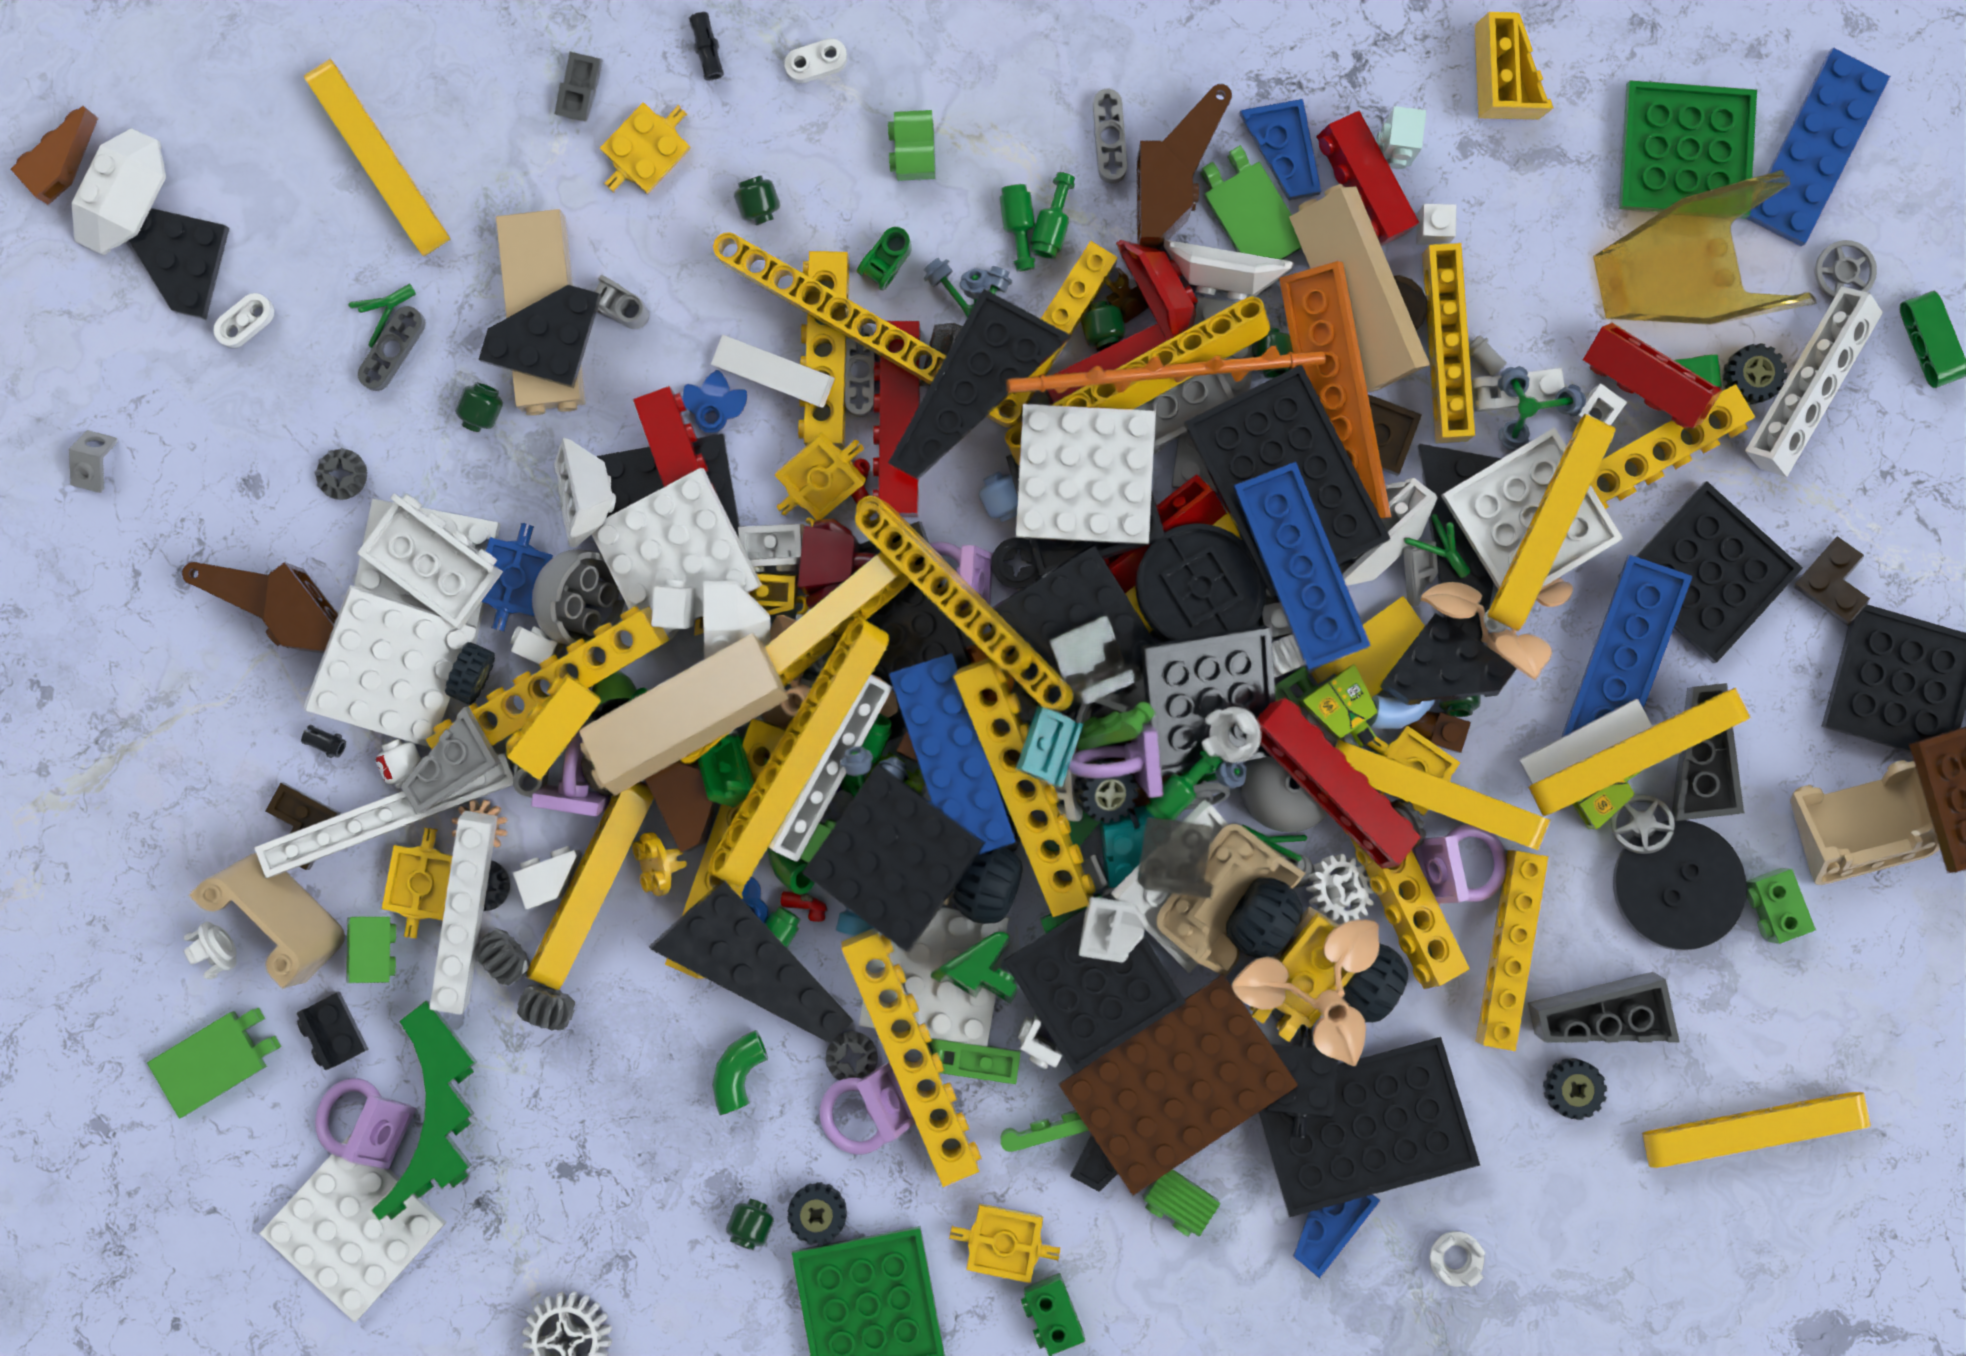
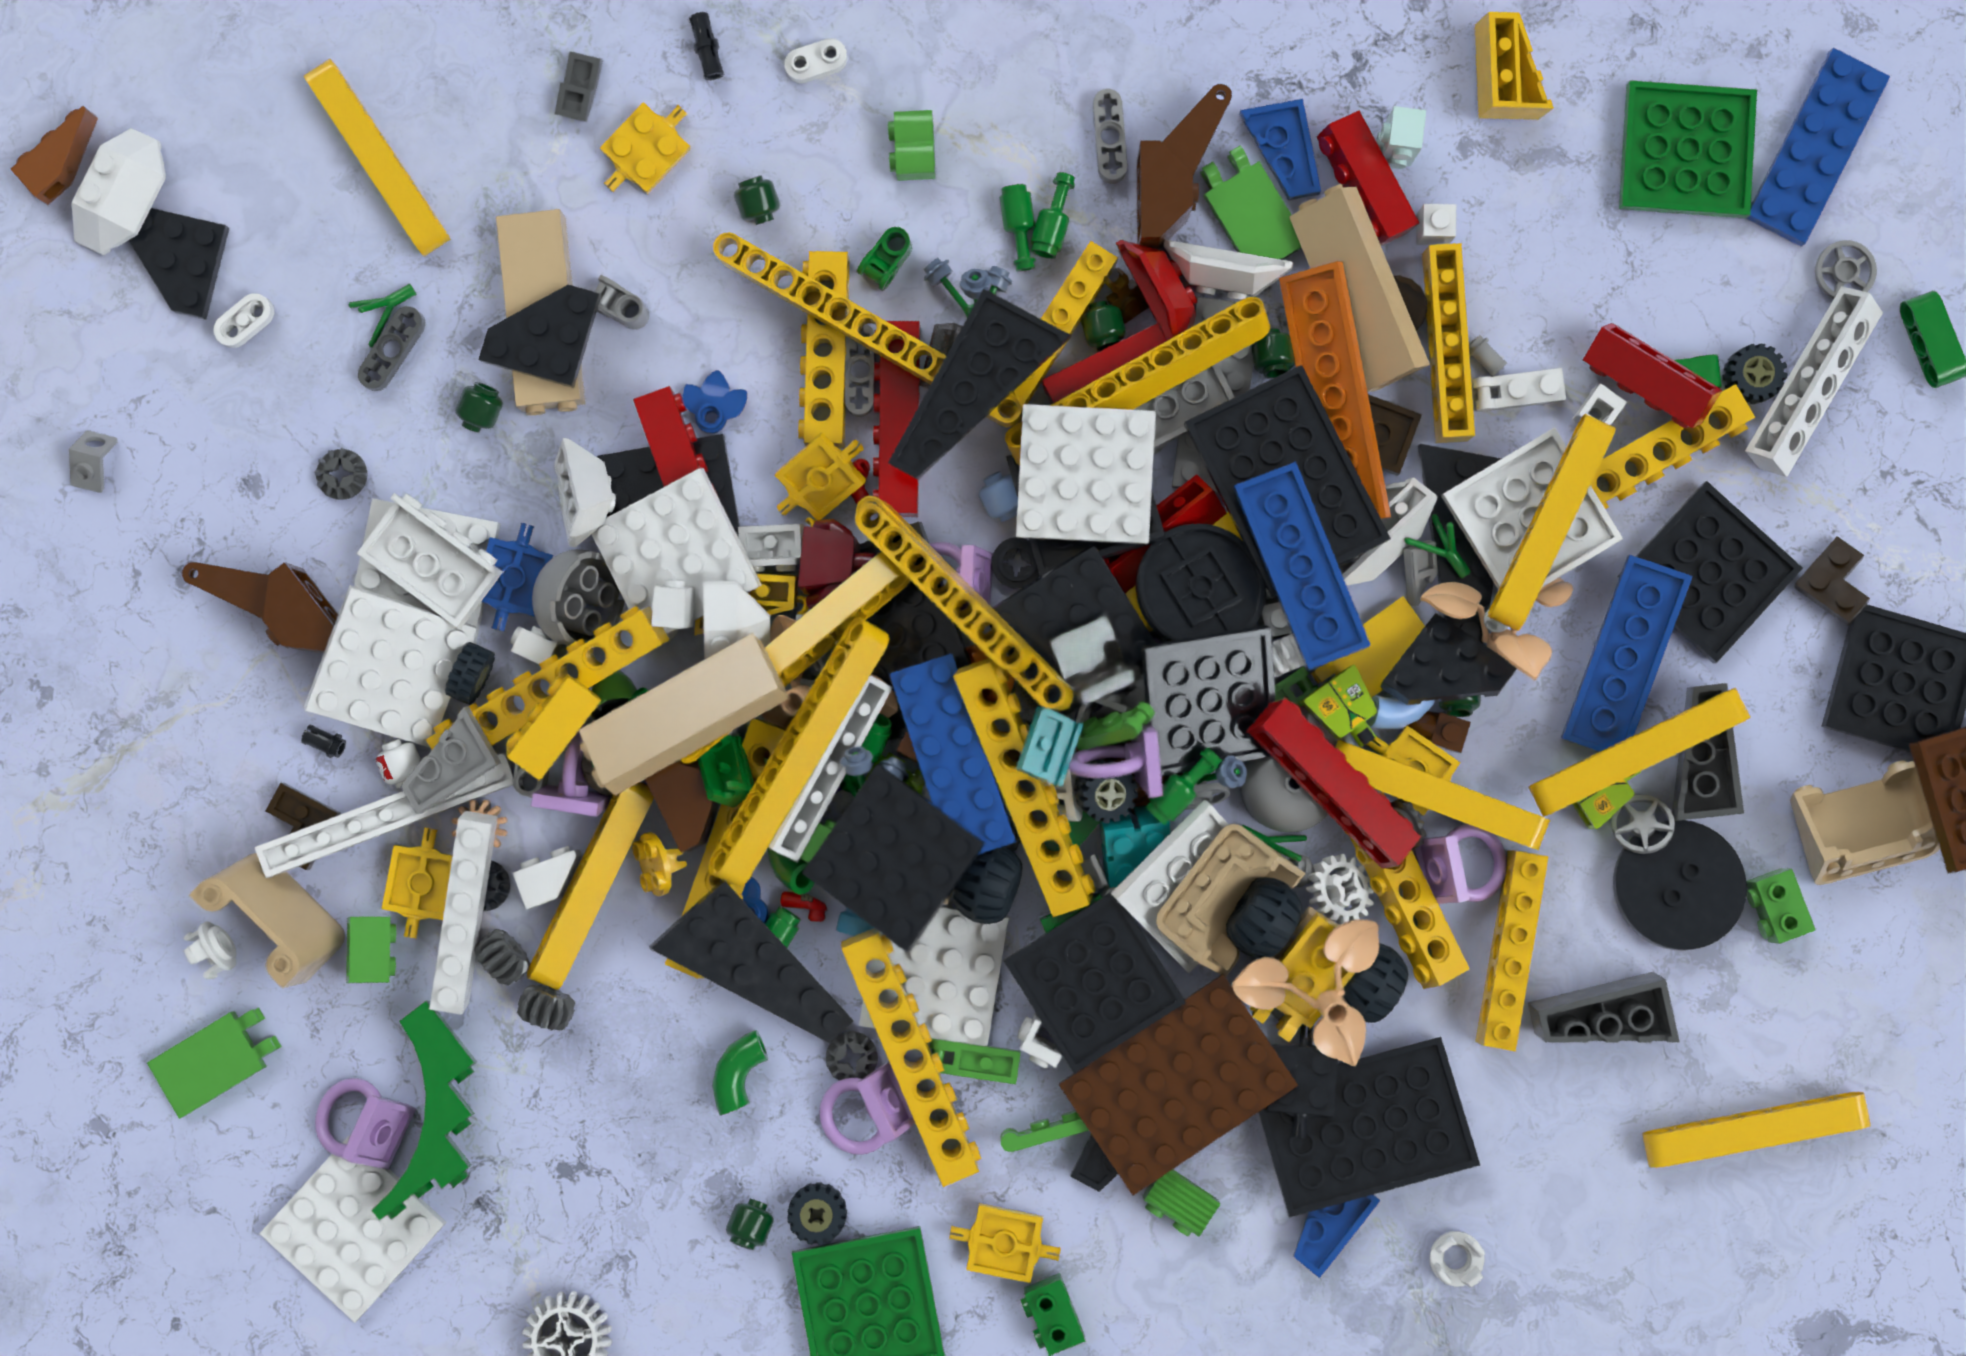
black bracket [297,992,369,1071] -> none
white tile [711,334,835,408] -> none
green piece [930,931,1017,1004] -> none
orange plant [1007,346,1325,393] -> none
white slope [1079,897,1147,963] -> none
clear smoke bracket [1136,817,1213,898] -> none
white piece [1202,707,1261,763] -> none
sand blue plant [1498,366,1586,451] -> none
white tile [1519,699,1652,784] -> none
black wheel [1543,1058,1607,1120] -> none
clear yellow windscreen [1593,170,1817,325] -> none

